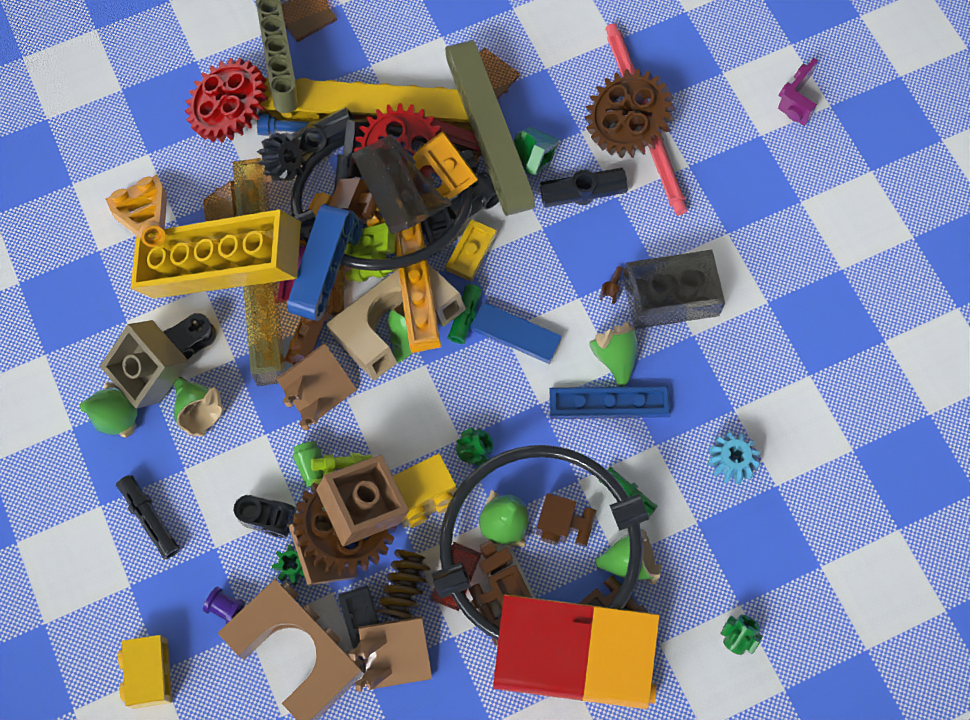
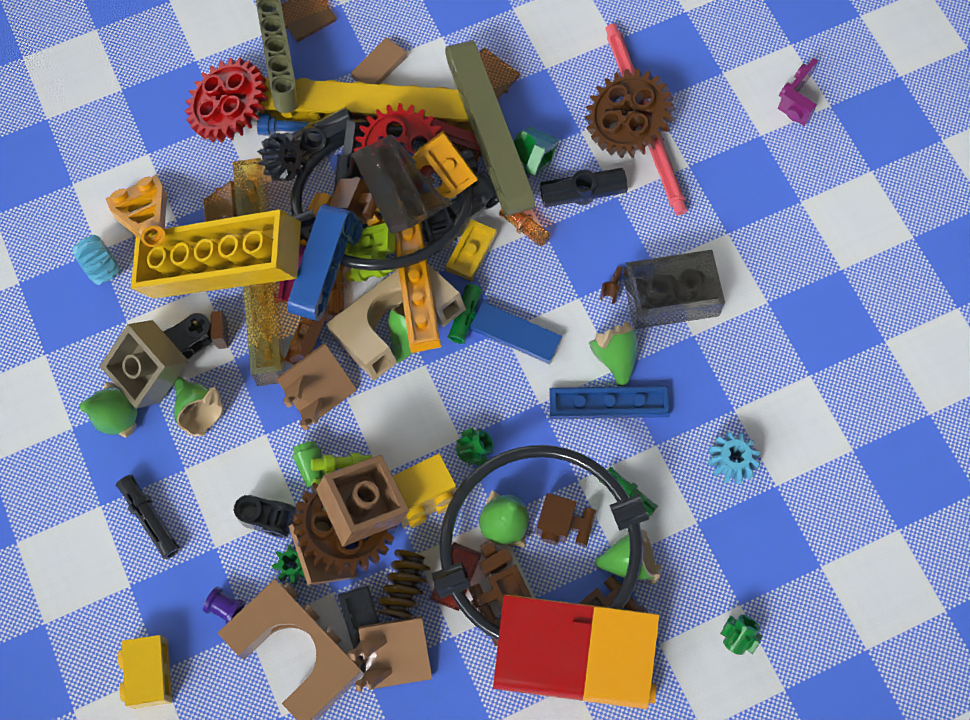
none -> medium azure gear [73,235,120,285]
none -> reddish brown tile [211,311,228,349]
none -> medium nougat tile [351,37,407,85]
none -> clear orange axle [499,207,551,246]

